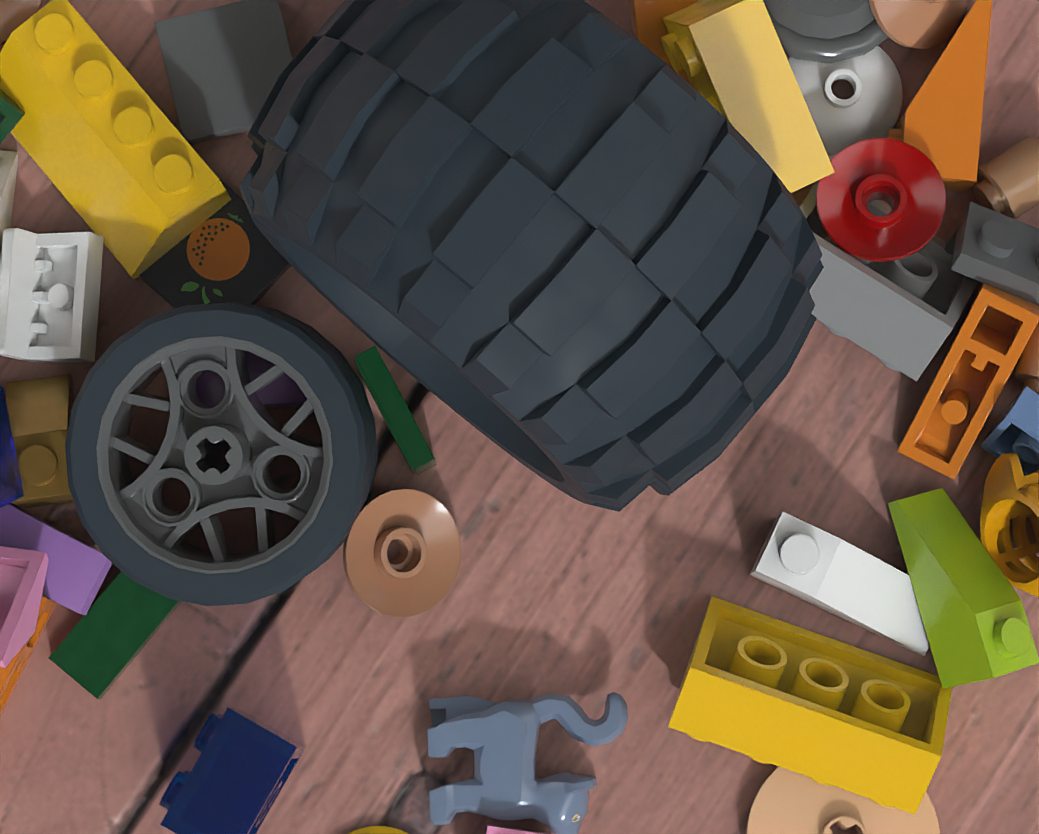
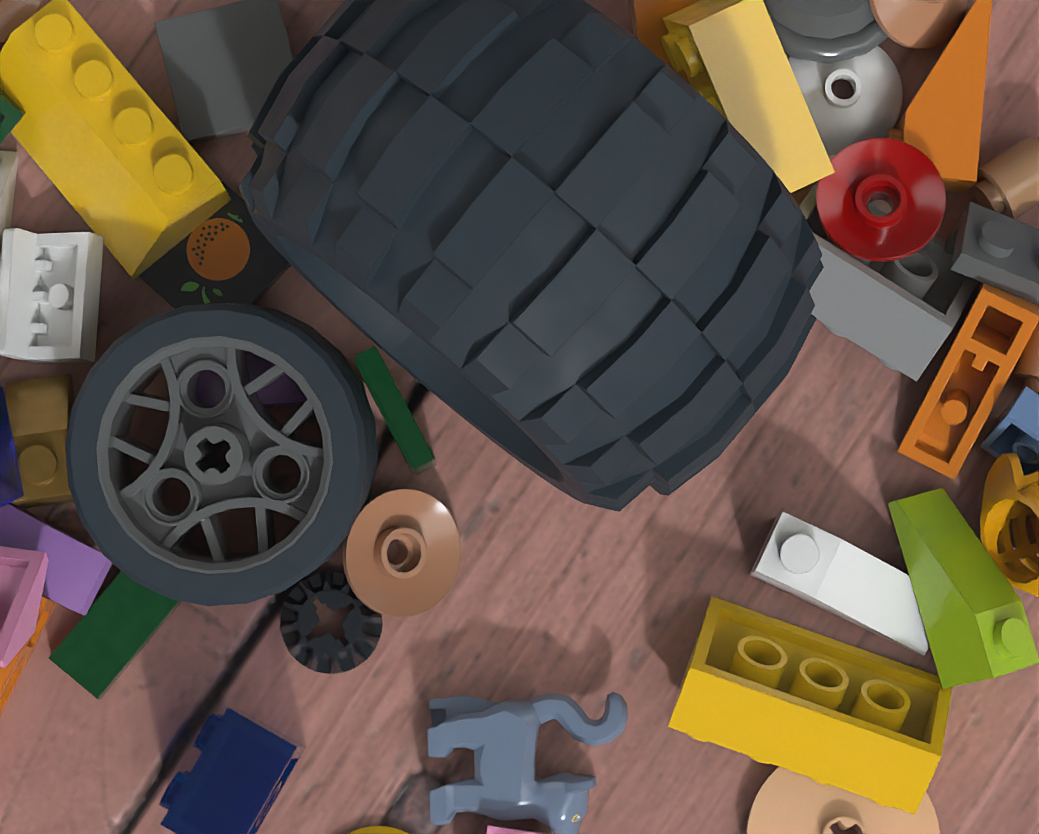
none -> black gear [279,571,383,674]

